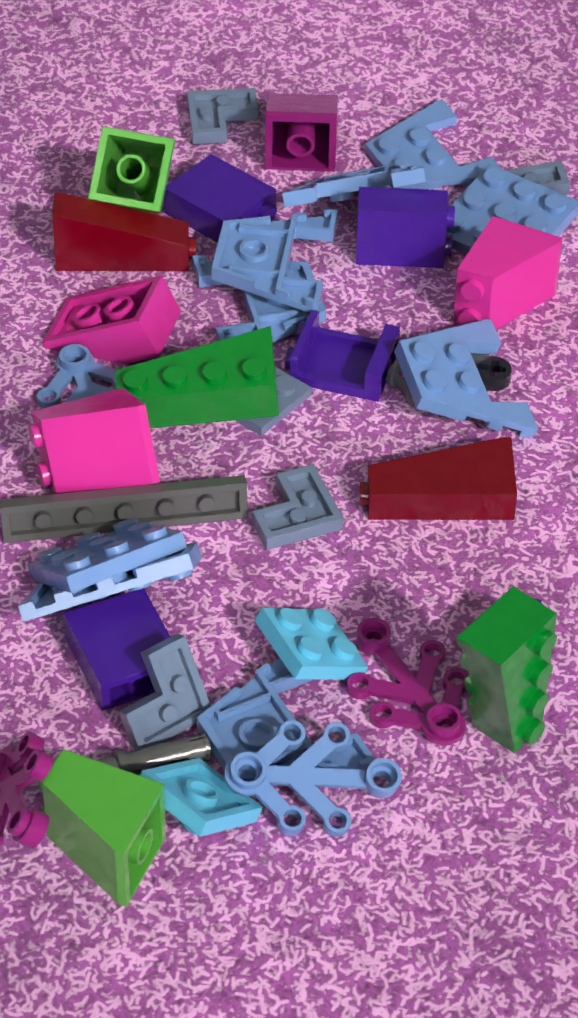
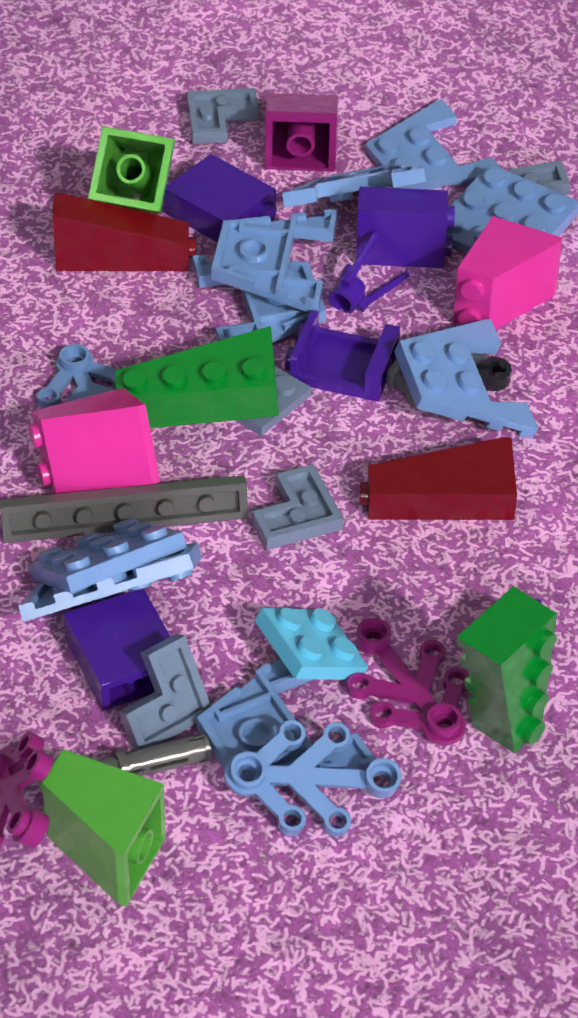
dark pink slope [42,275,181,364] -> none
medium azure plate [140,758,263,837] -> none
none -> dark purple plant [328,232,410,314]

